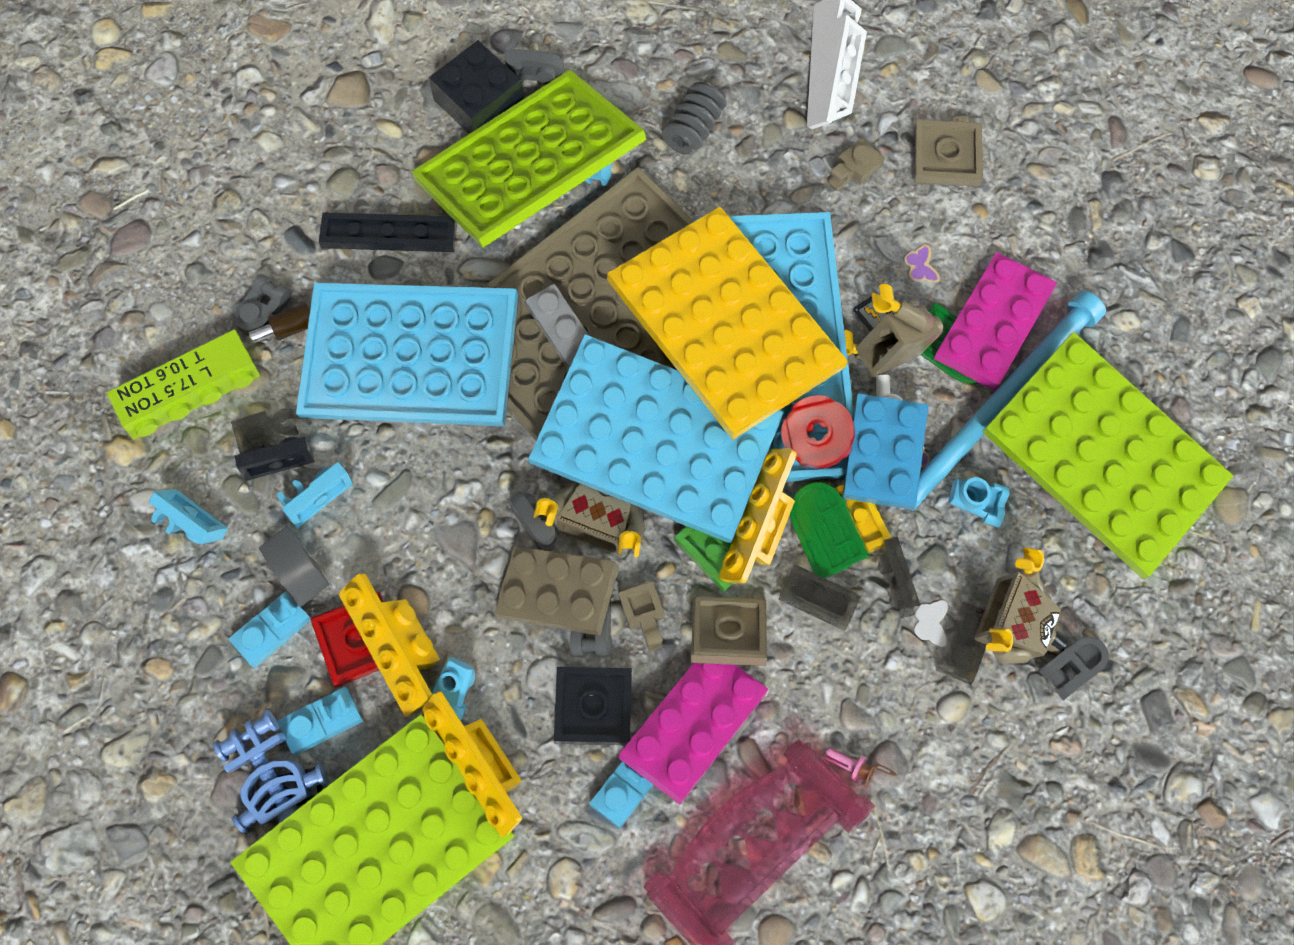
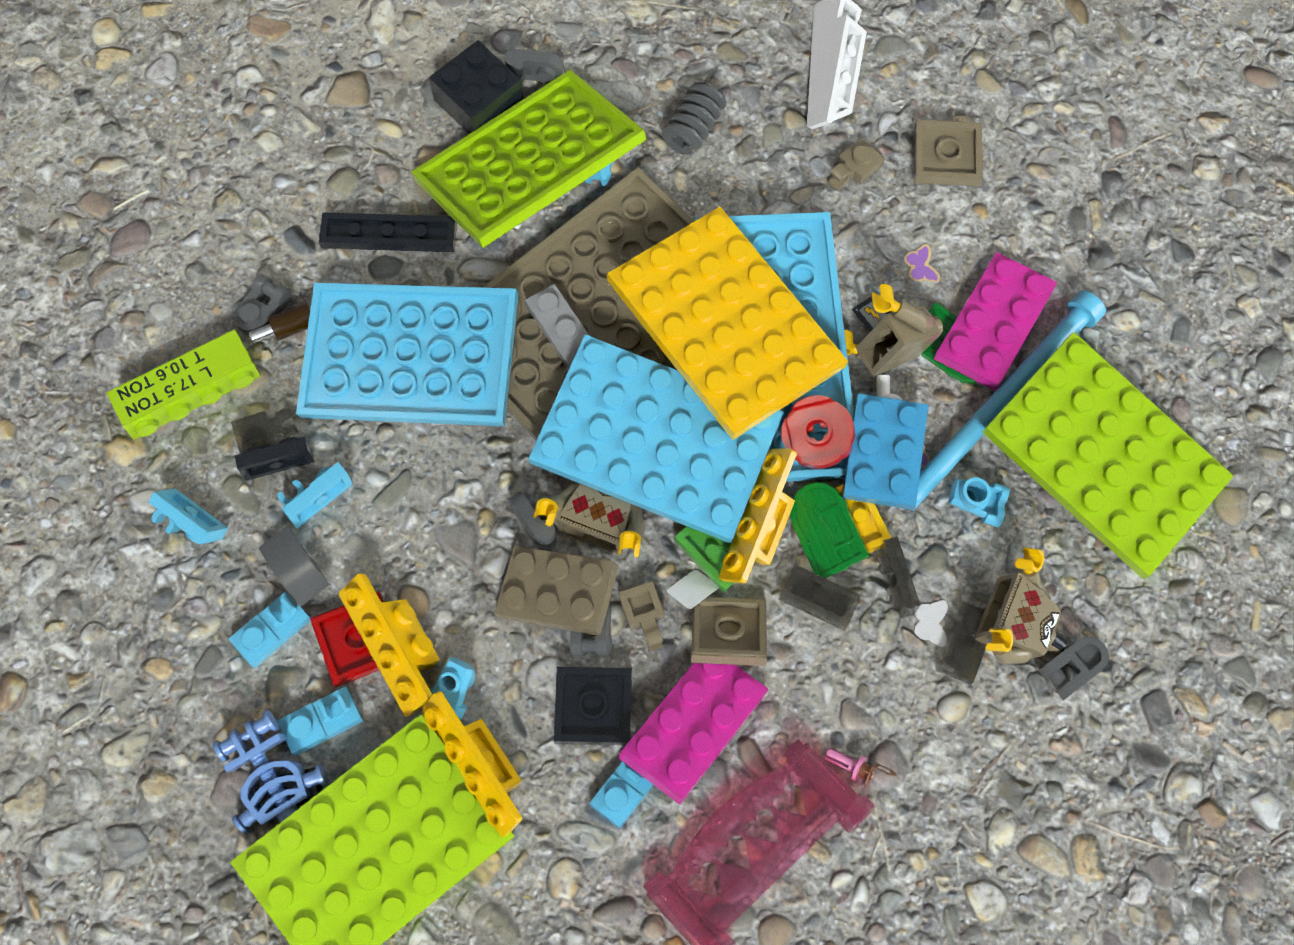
none -> white sticker [667,570,719,609]

